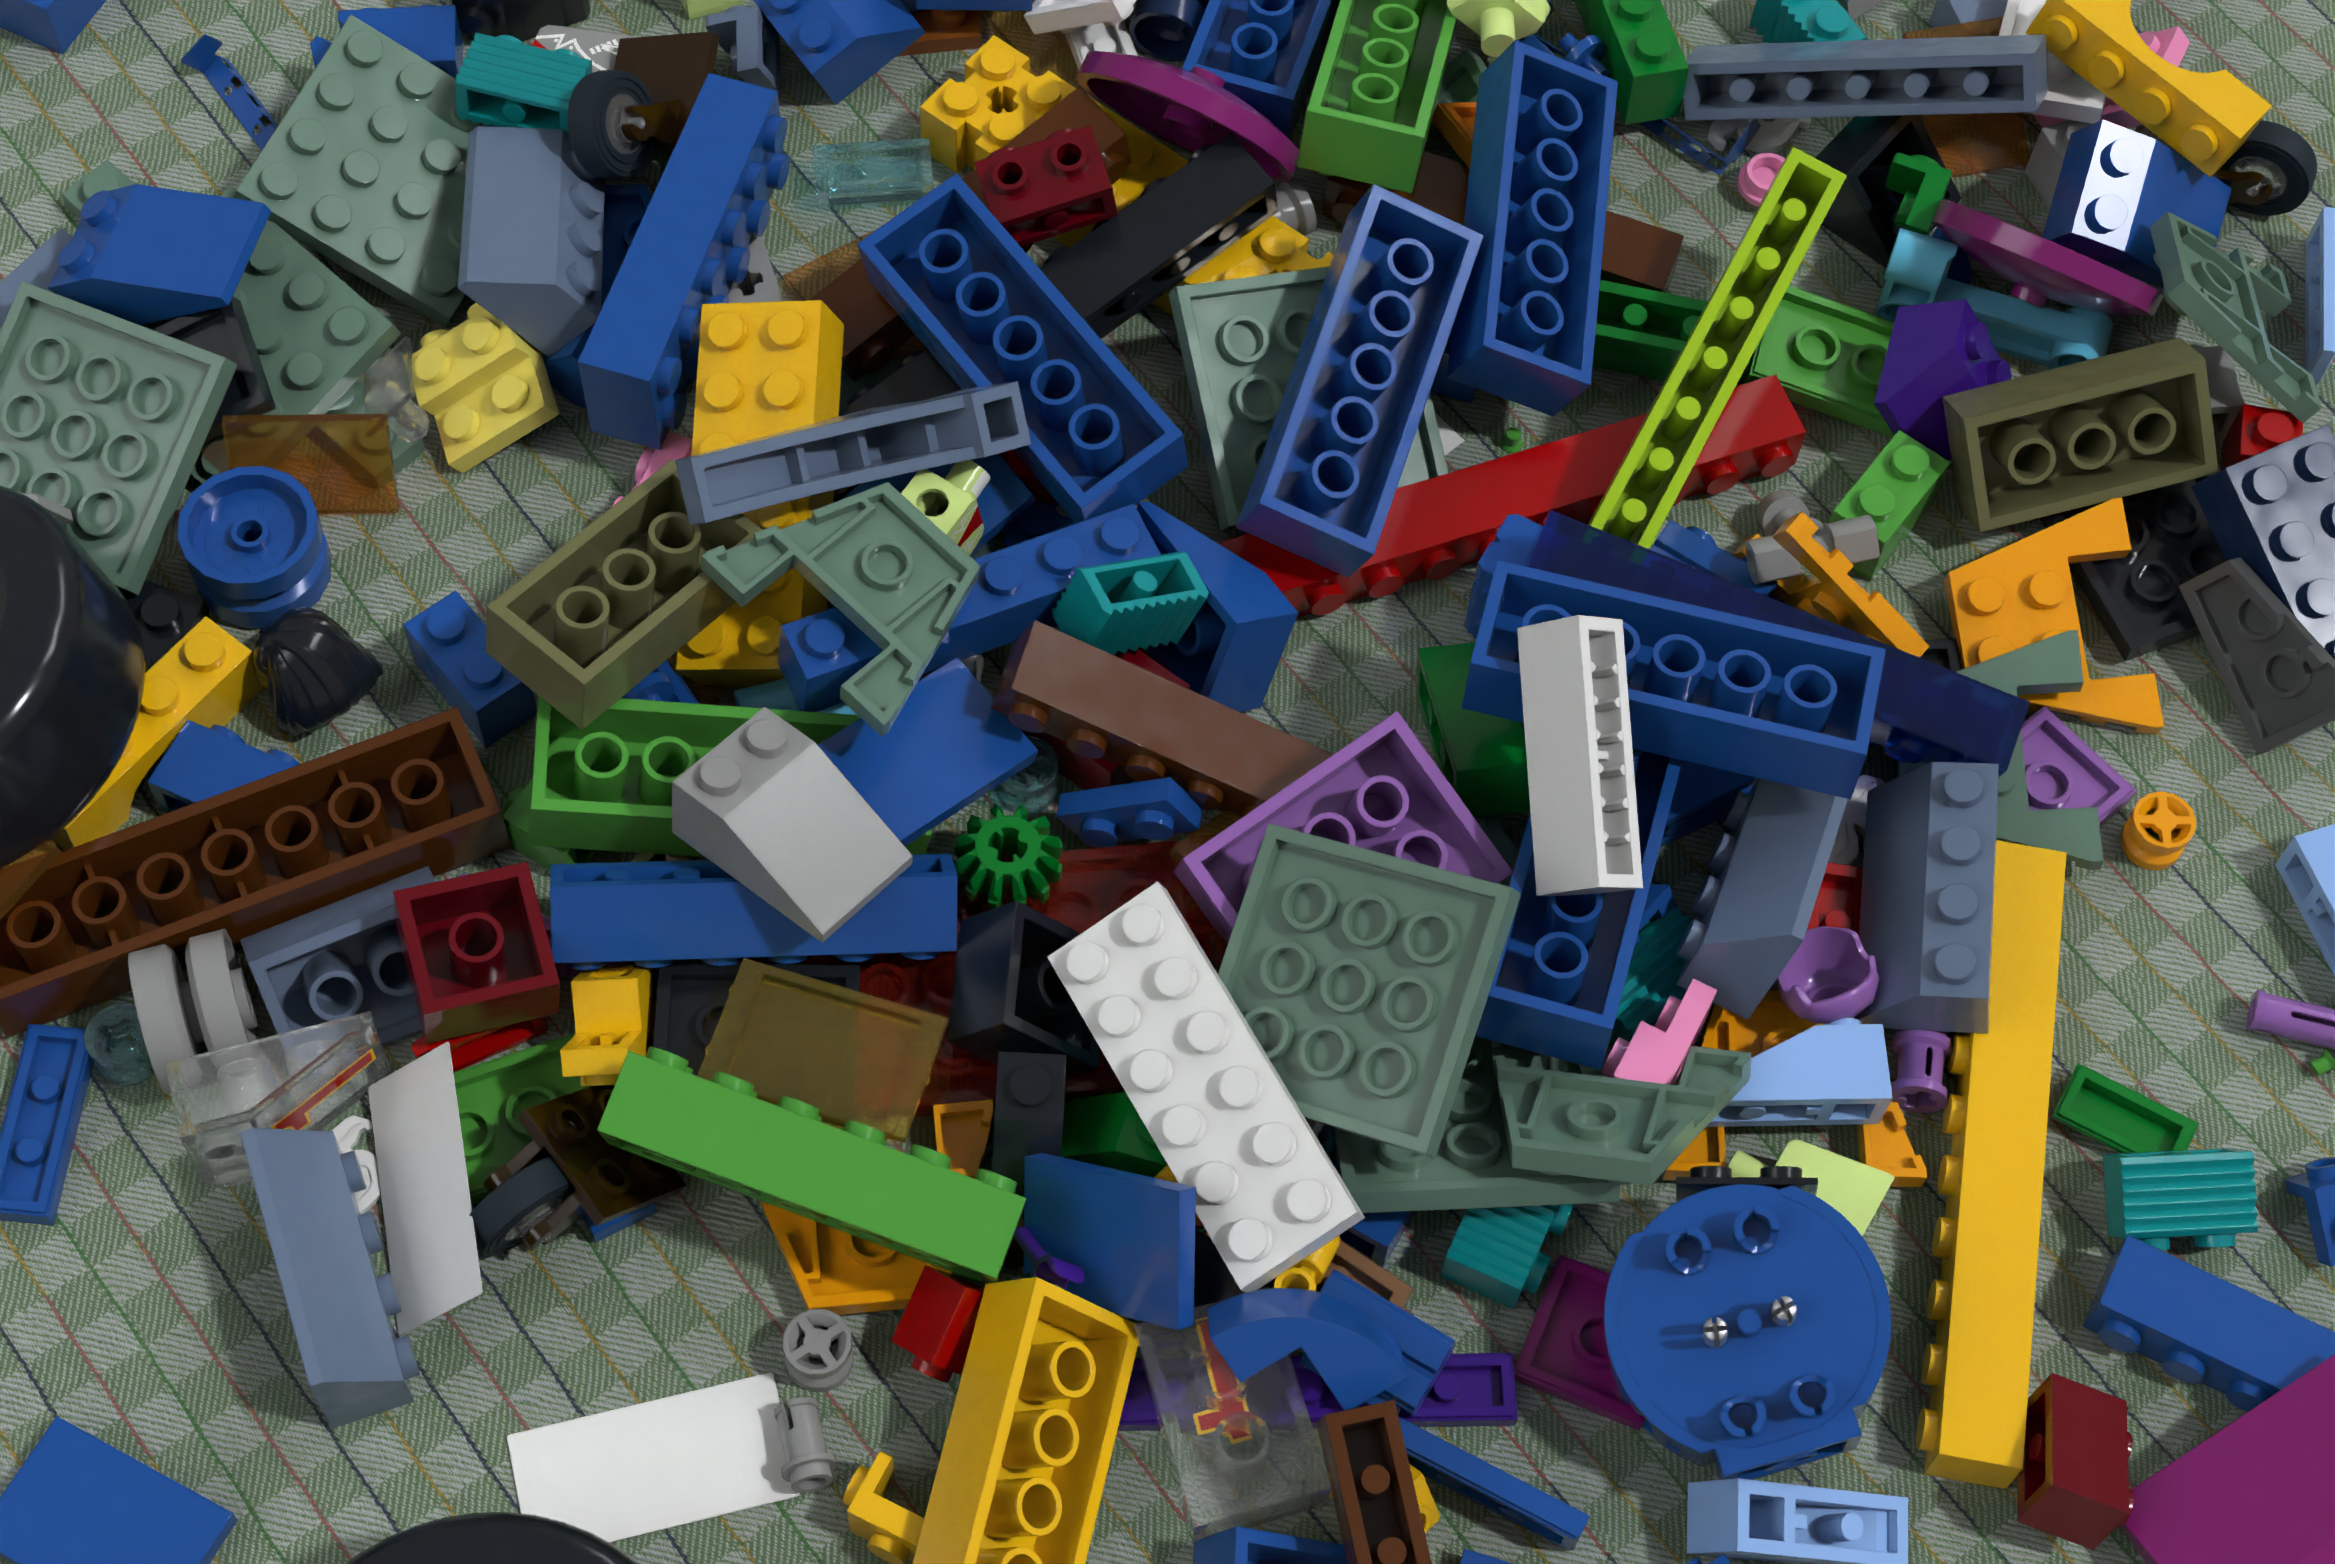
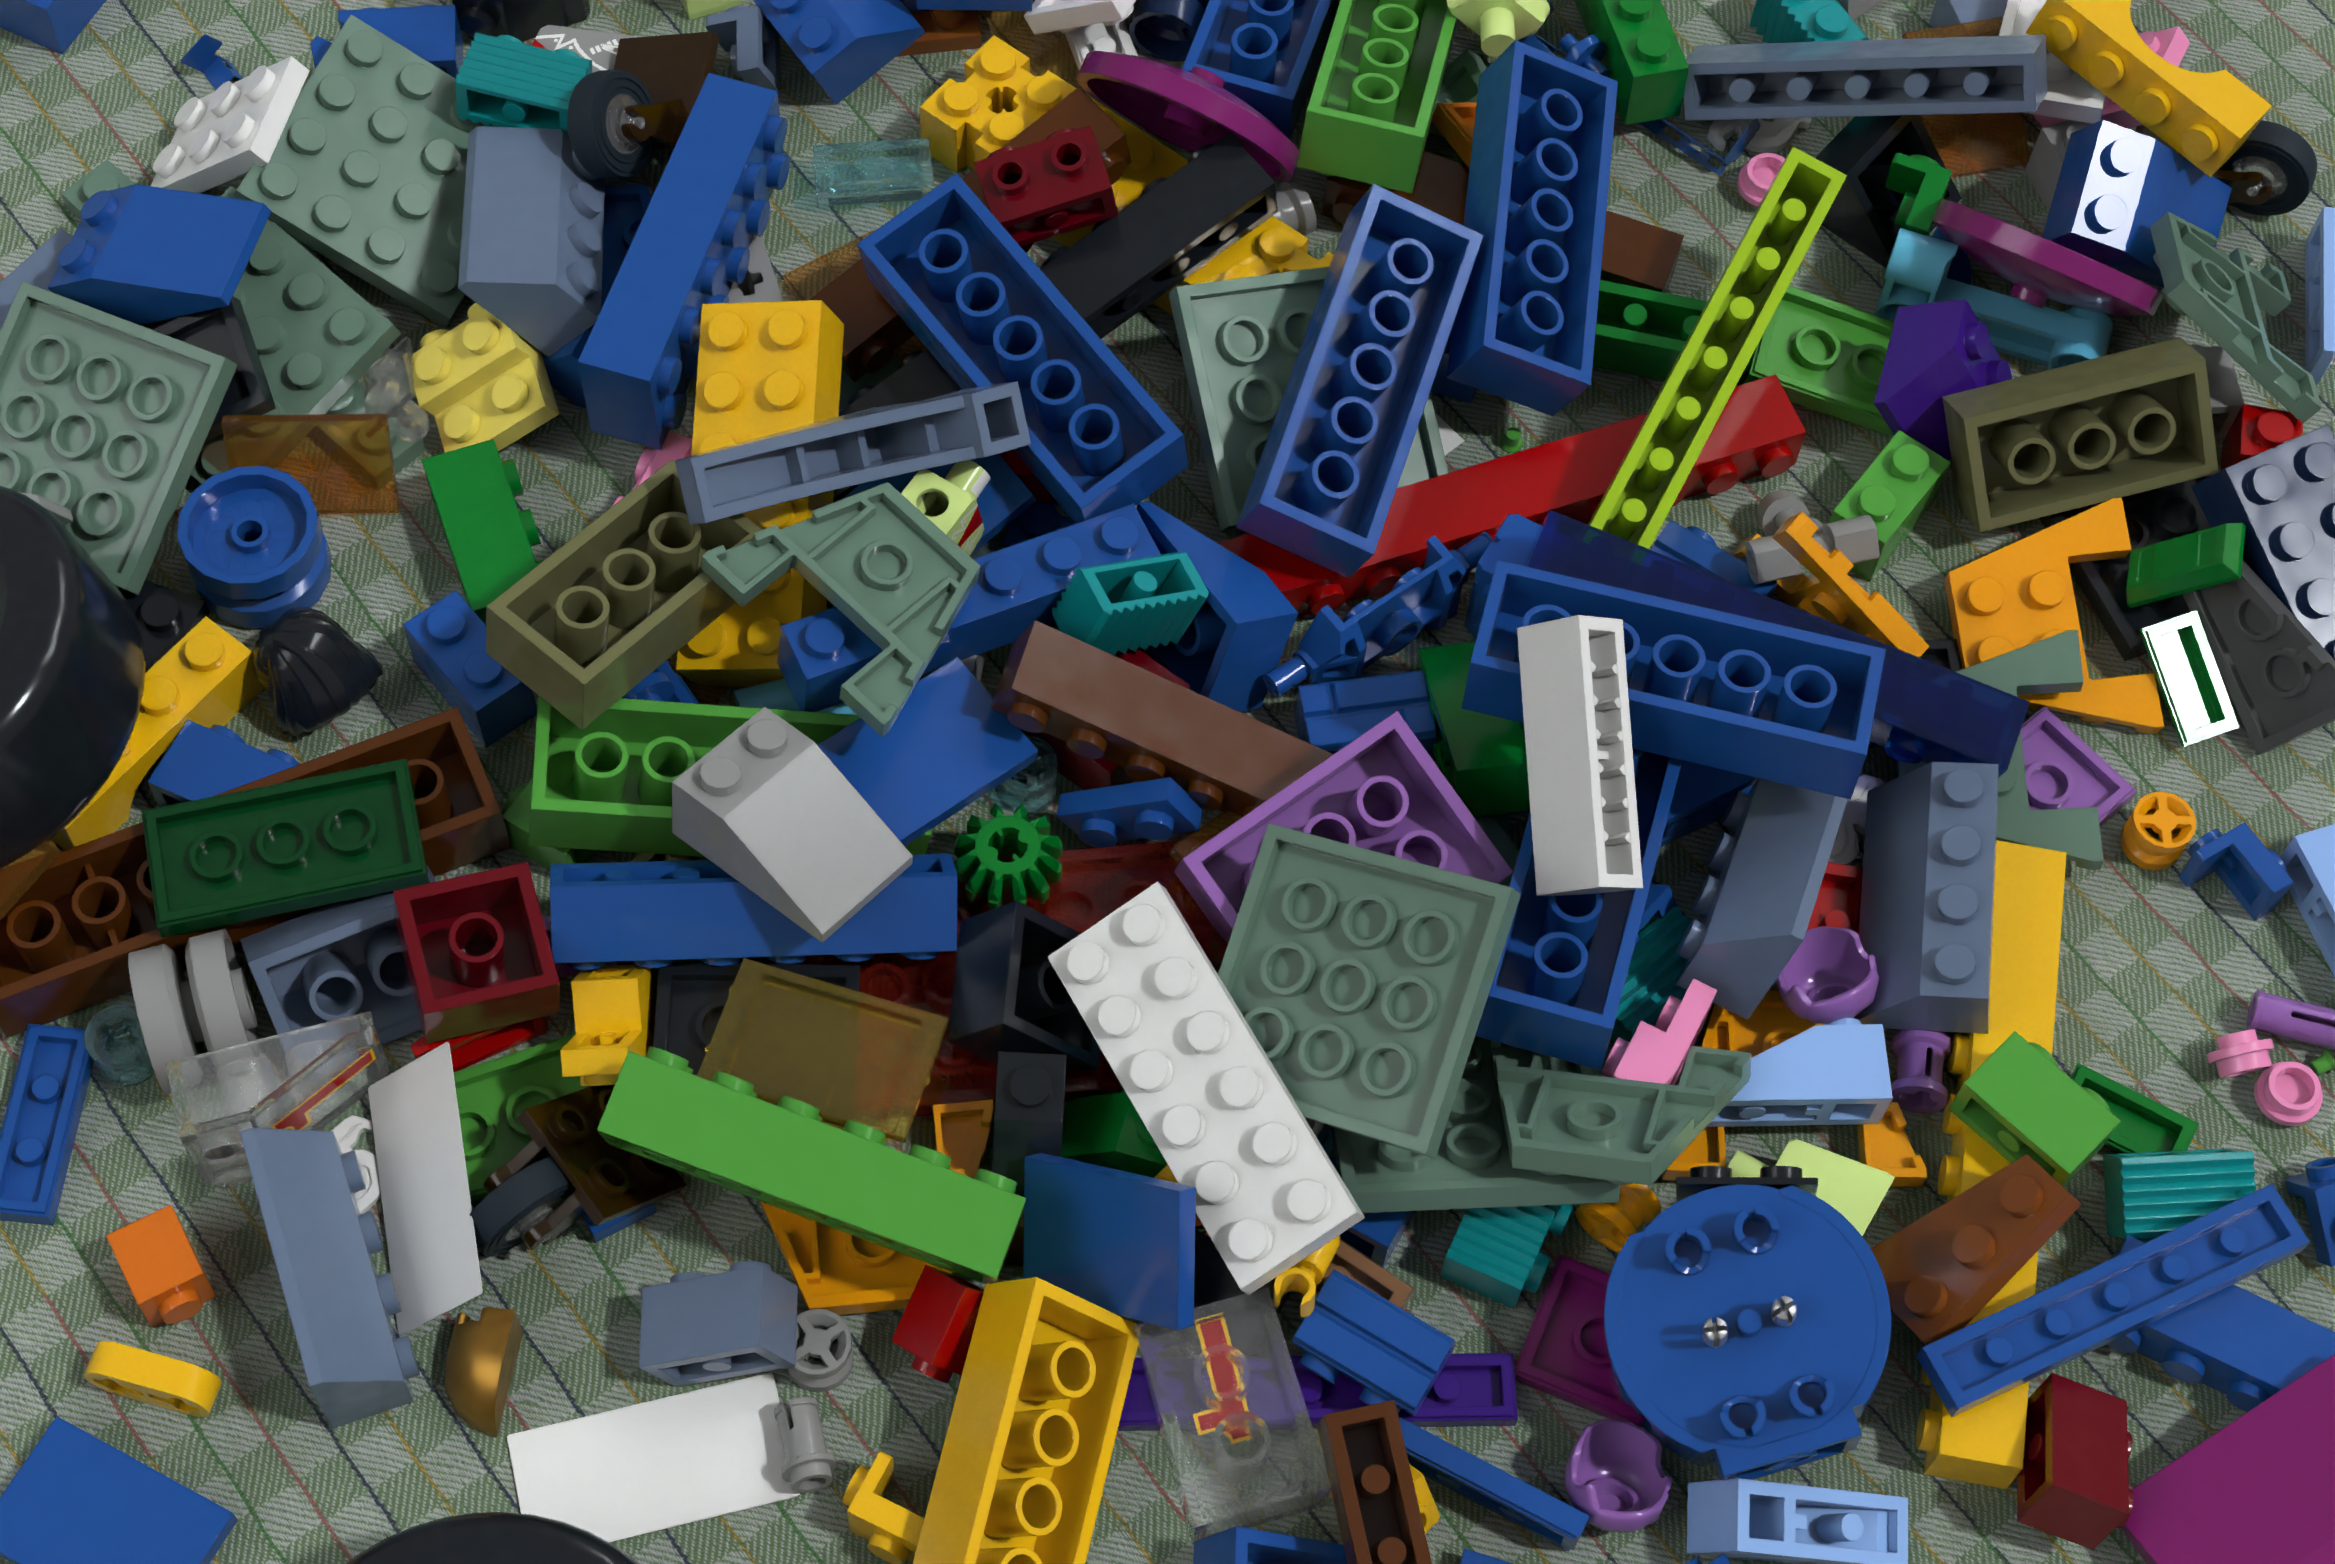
dark purple hand [1013,1226,1084,1290] -> none
blue brick [1207,1288,1407,1411] -> none
none -> yellow beam [83,1341,222,1417]
none -> orange brick [106,1204,217,1328]
none -> dark green tile [141,758,430,938]
none -> white plate [151,56,310,193]
none -> green brick [422,439,545,625]
none -> pearl gold brick [444,1307,523,1438]
none -> sand blue brick [639,1261,798,1387]
none -> blue plate [1263,532,1494,698]
none -> blue brick [1294,670,1436,757]
none -> medium lavender hair [1564,1419,1673,1533]
none -> light orange wheel [1575,1183,1662,1253]
none -> dark orange wing [1870,1154,2082,1345]
none -> blue plate [1916,1184,2310,1417]
none -> bright green brick [1949,1031,2121,1187]
none -> green tile [2126,523,2246,608]
none -> tile [2140,610,2239,747]
none -> blue bracket [2179,822,2294,921]
none -> bright pink plate [2206,1029,2275,1079]
none -> bright pink plate [2254,1061,2323,1126]

